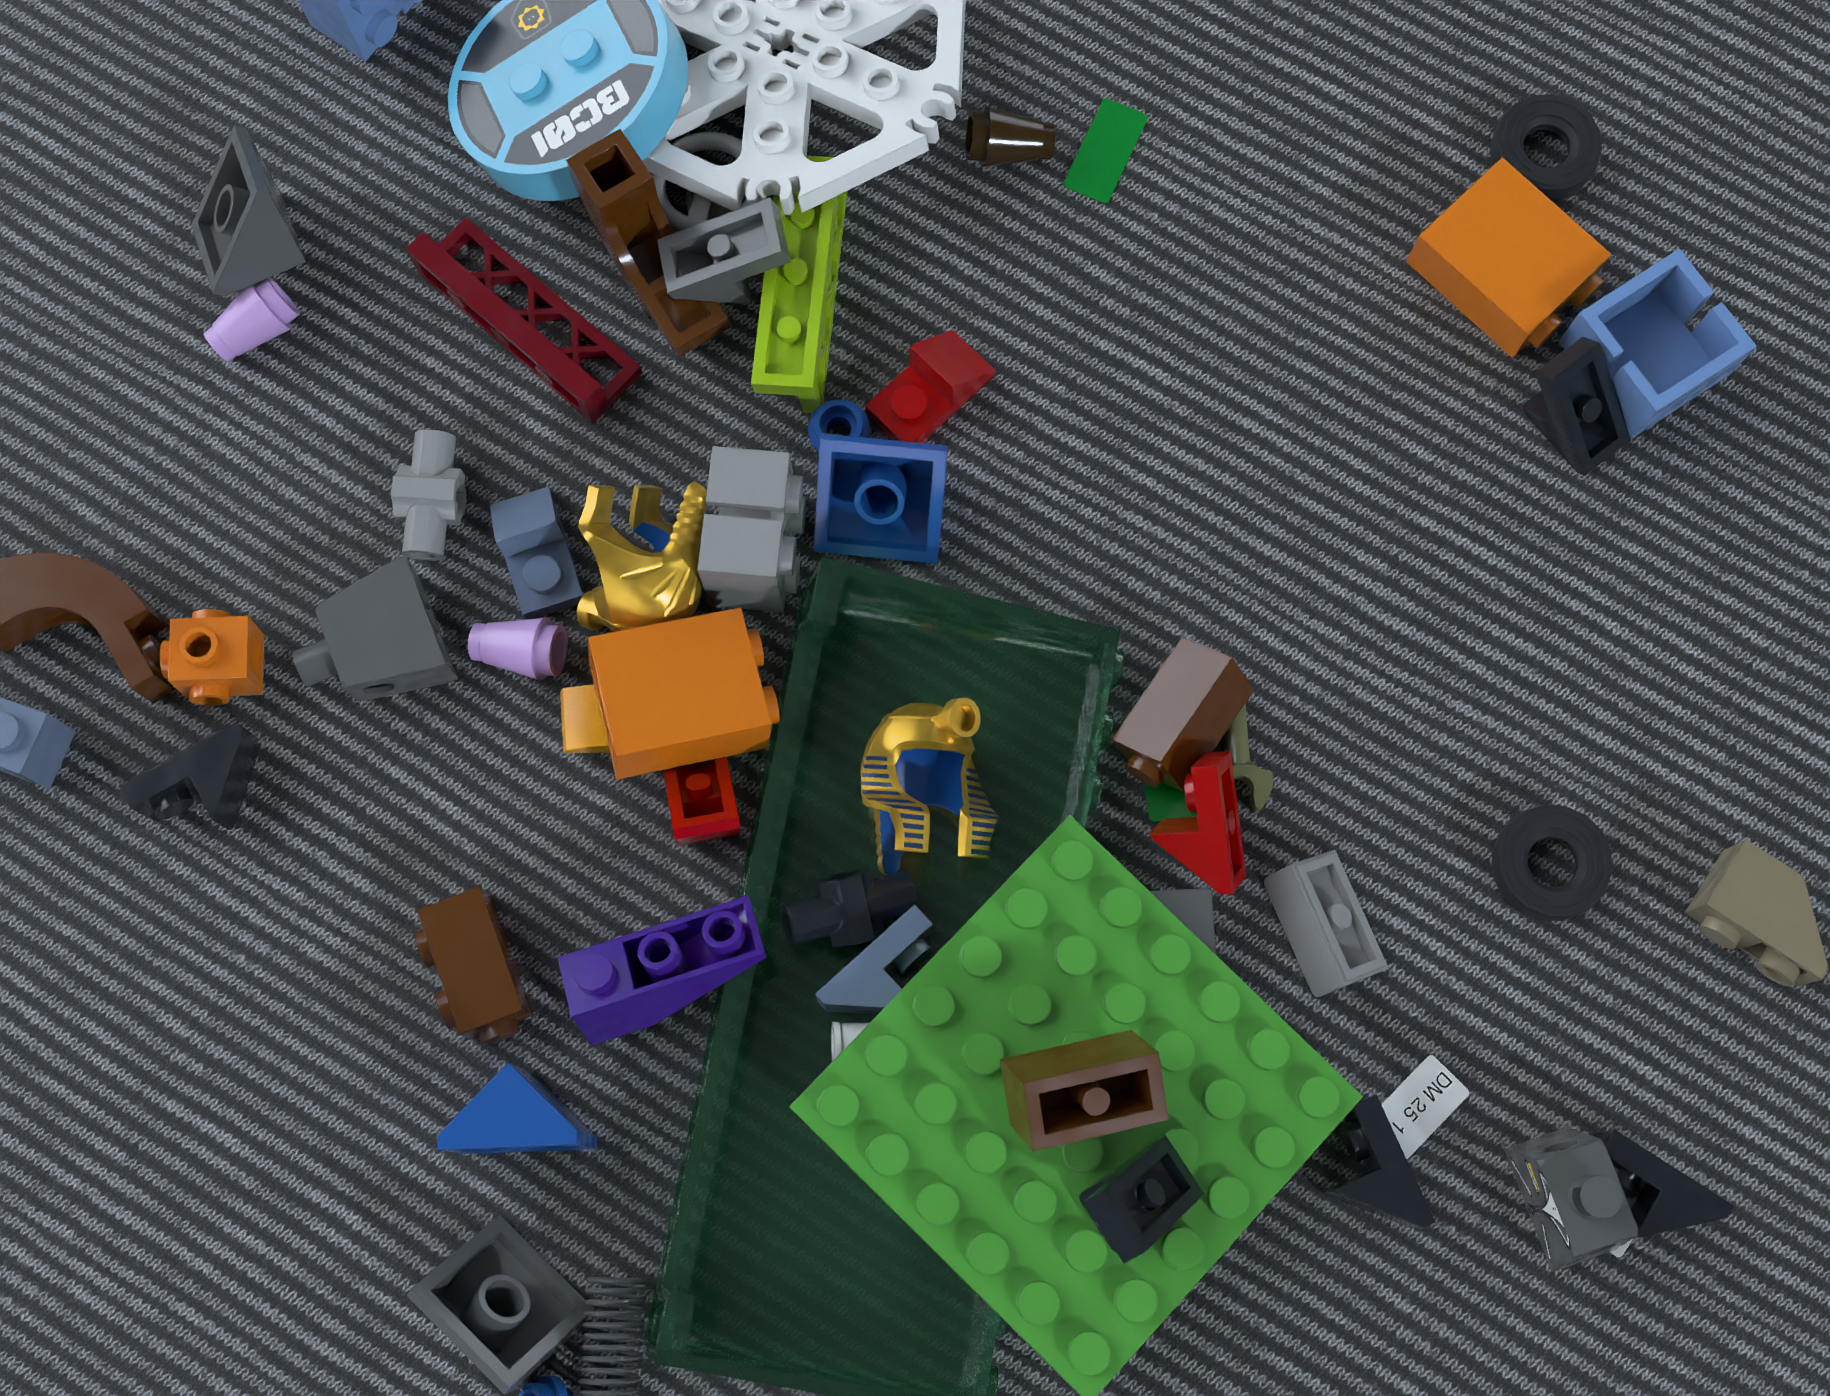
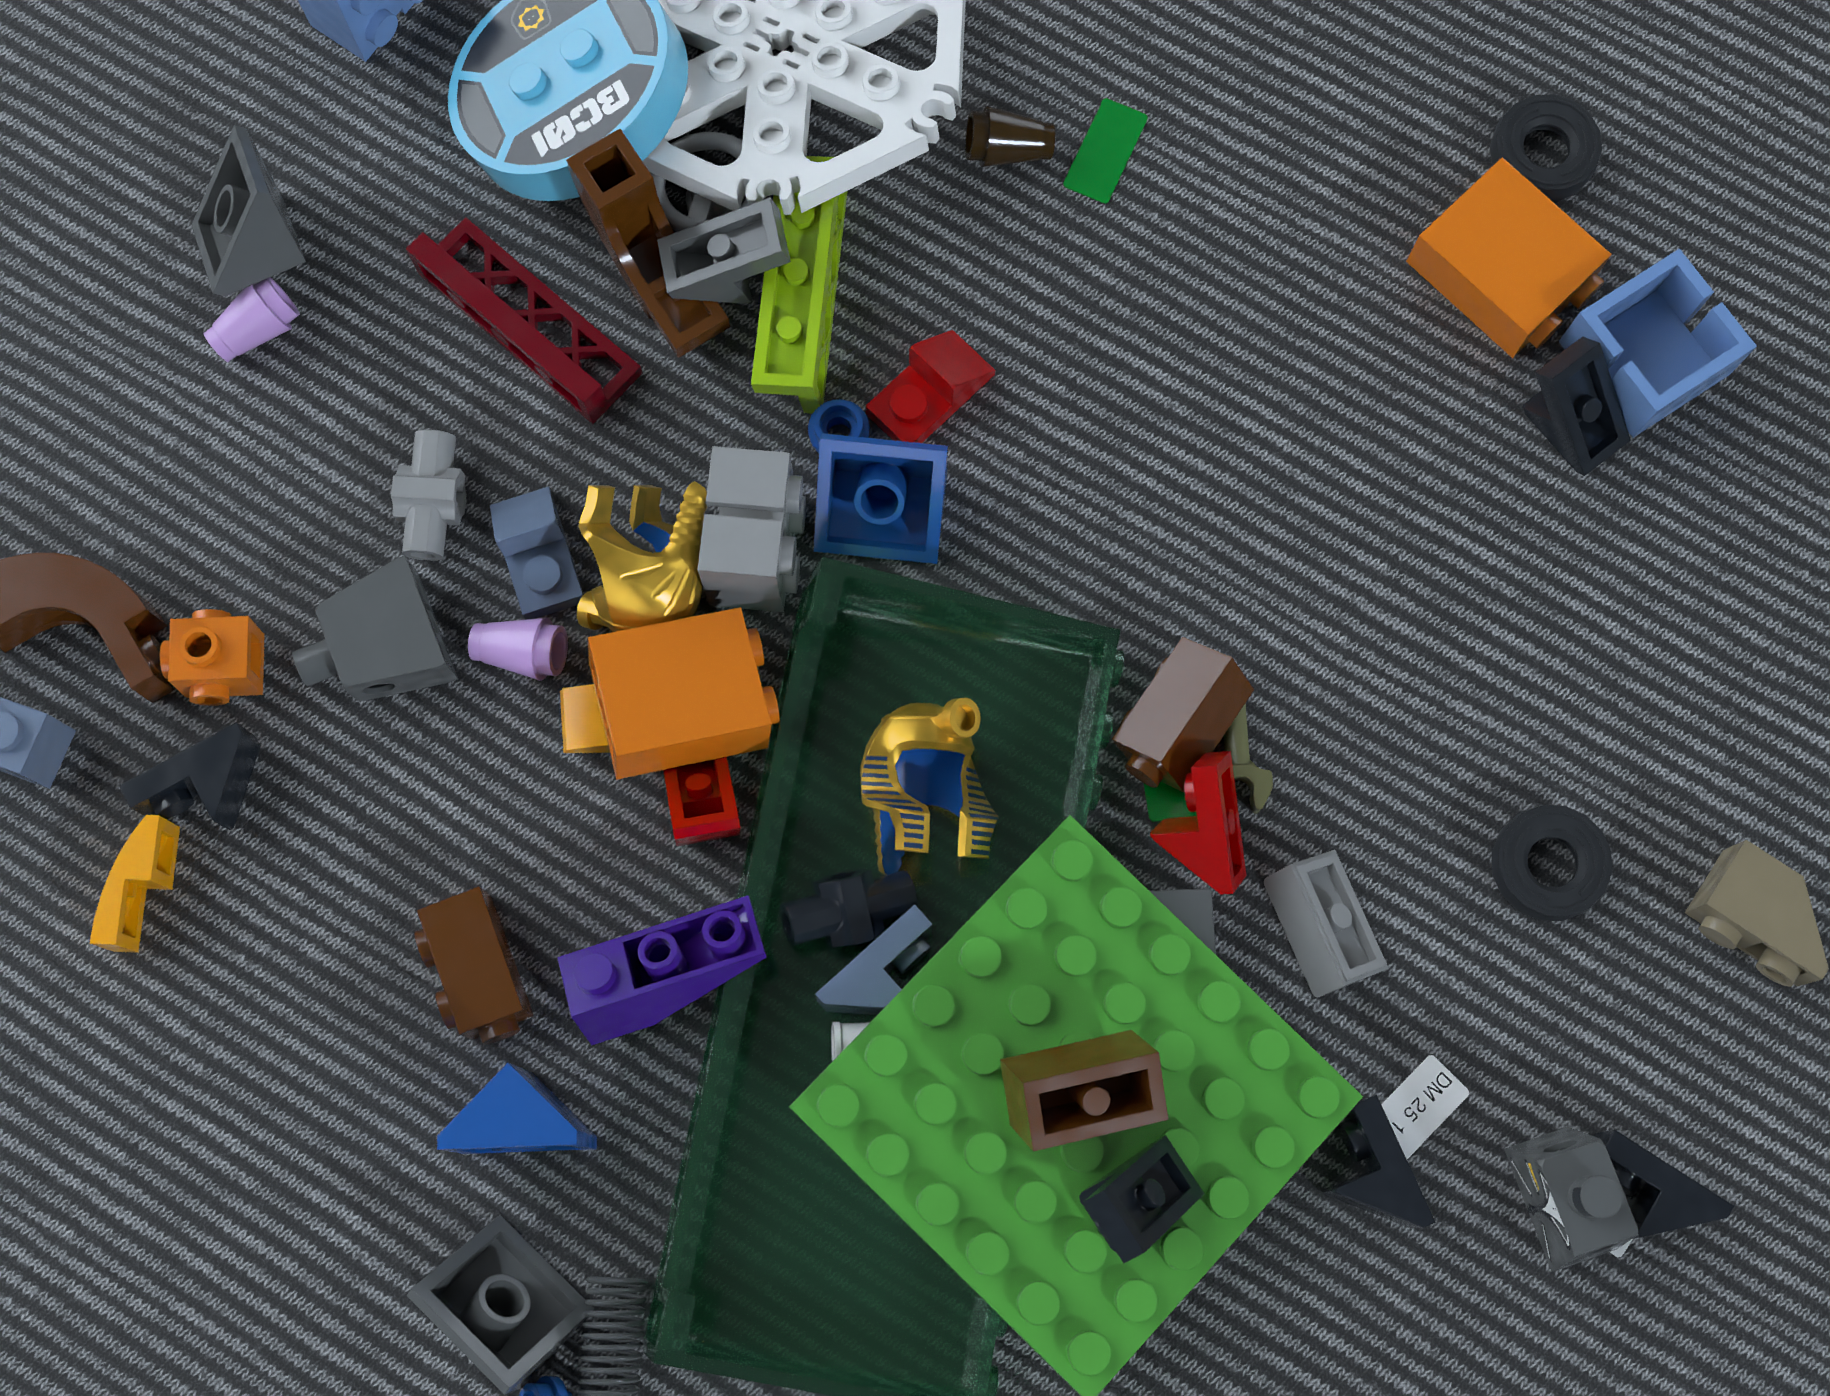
none -> light orange slope [90,815,180,953]

